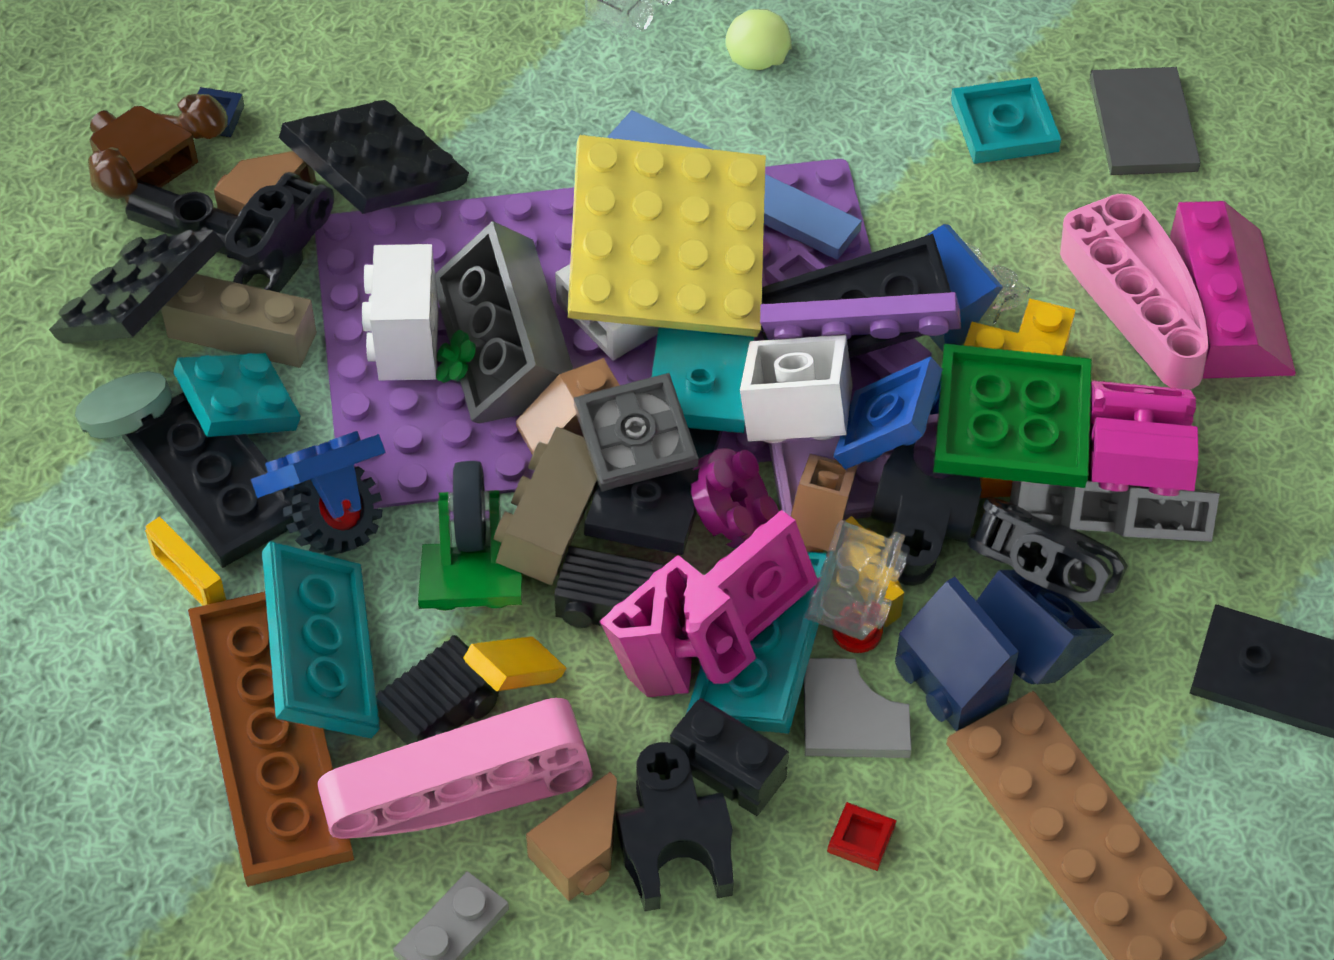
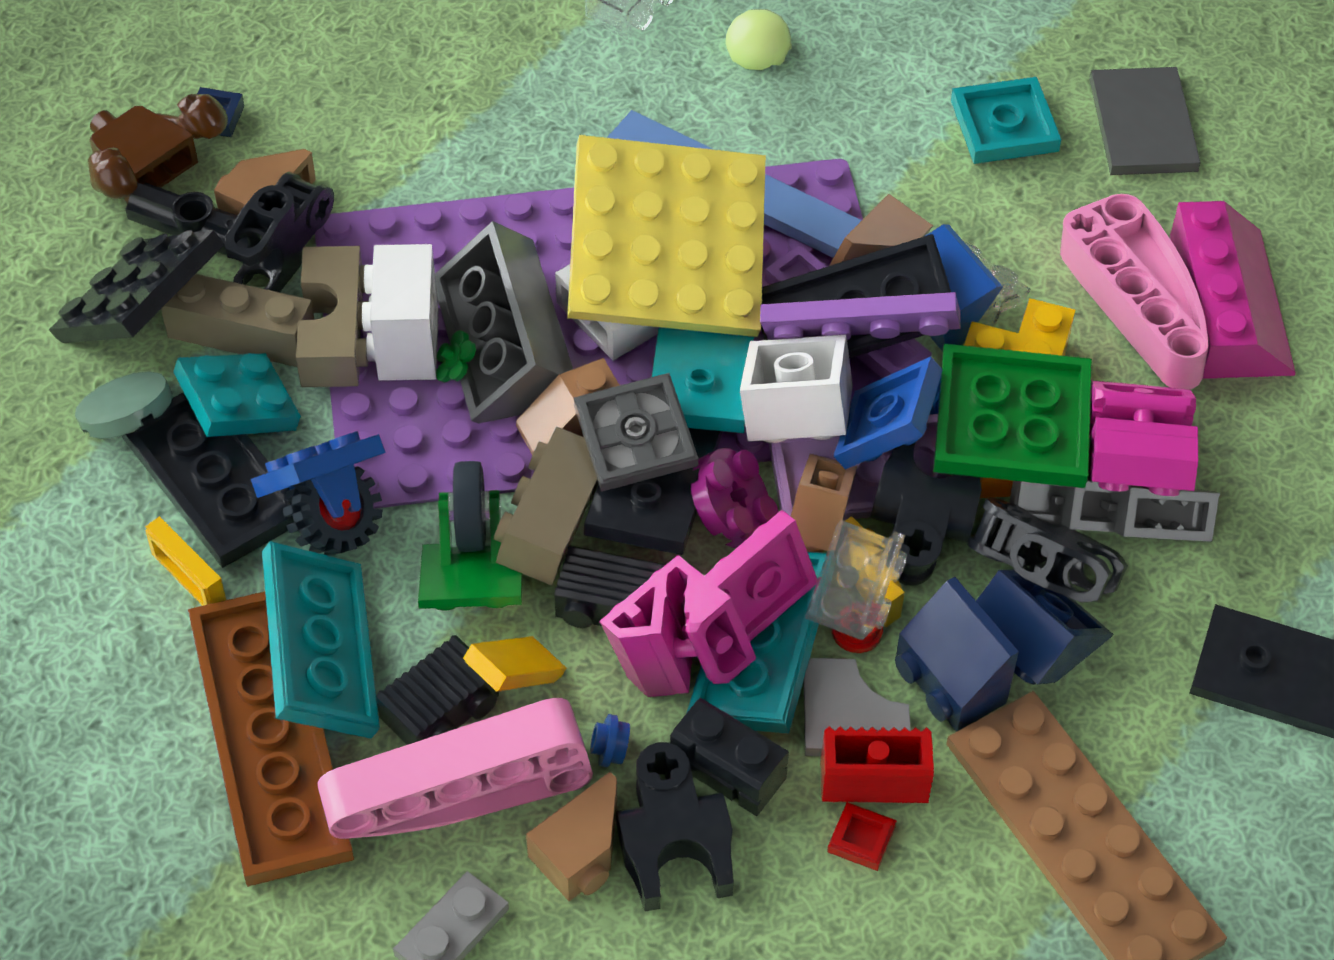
black plate [279,100,469,214] -> none
none -> dark tan arch [296,246,369,387]
none -> blue plate [590,714,630,767]
none -> red brick [820,726,934,803]
none -> medium nougat slope [829,194,933,266]

